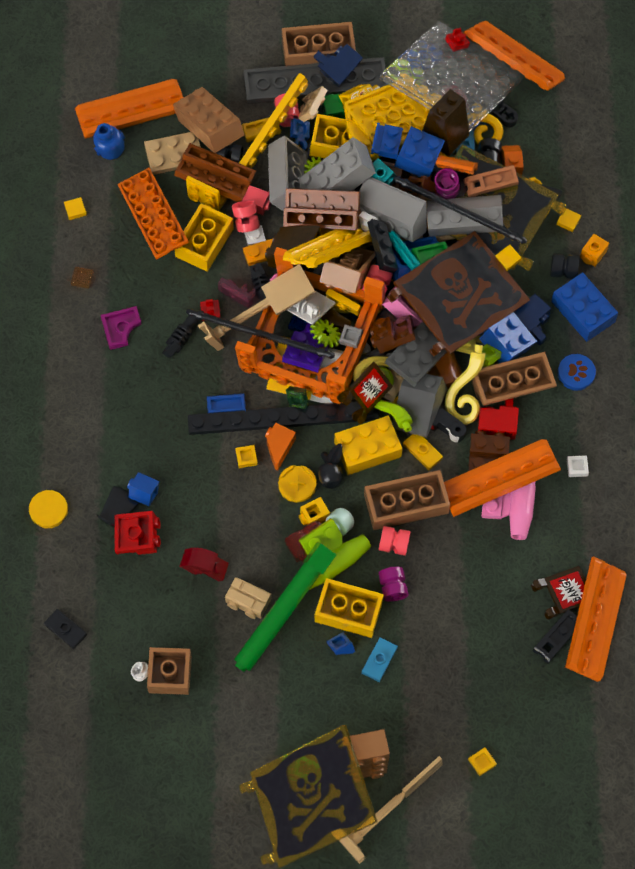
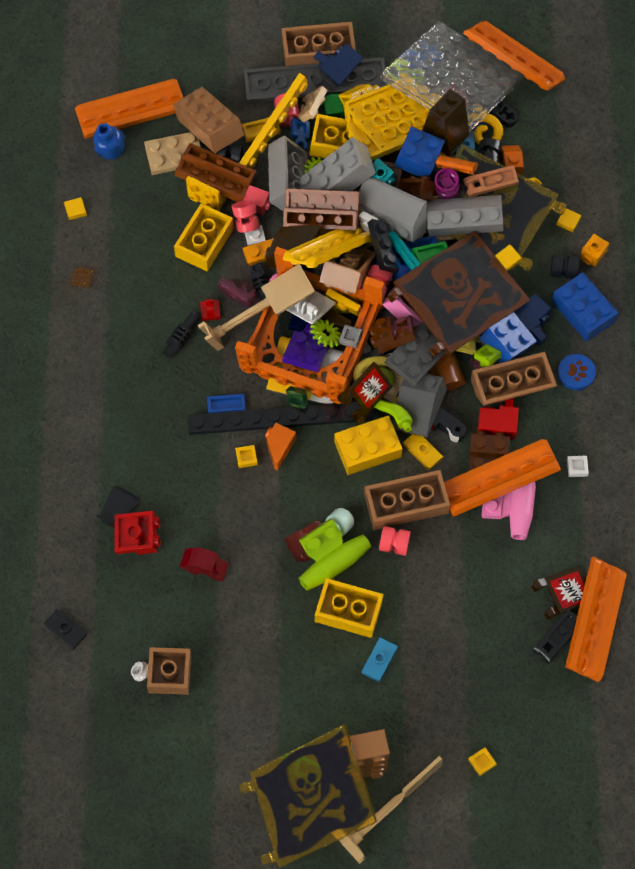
yellow tile [29,490,68,528] -> none
magenta tile [100,306,142,350] -> none
orange plate [117,168,189,260] -> none
blue brick [127,472,159,506] -> none
black hose [186,309,335,359] -> none
tan brick [225,577,272,619] -> none
green brick [234,542,336,672] -> none
yellow tile [278,465,317,503] -> none
yellow brick [298,497,330,529] -> none
black piece [318,444,343,489] -> none
blue slope [326,632,355,655] -> none
blue plate [371,122,403,160] -> none
magenta wheel [378,567,409,602] -> none
black hose [393,176,527,244] -> none
red tile [445,28,470,52] -> none
light yellow plant [445,344,486,425] -> none

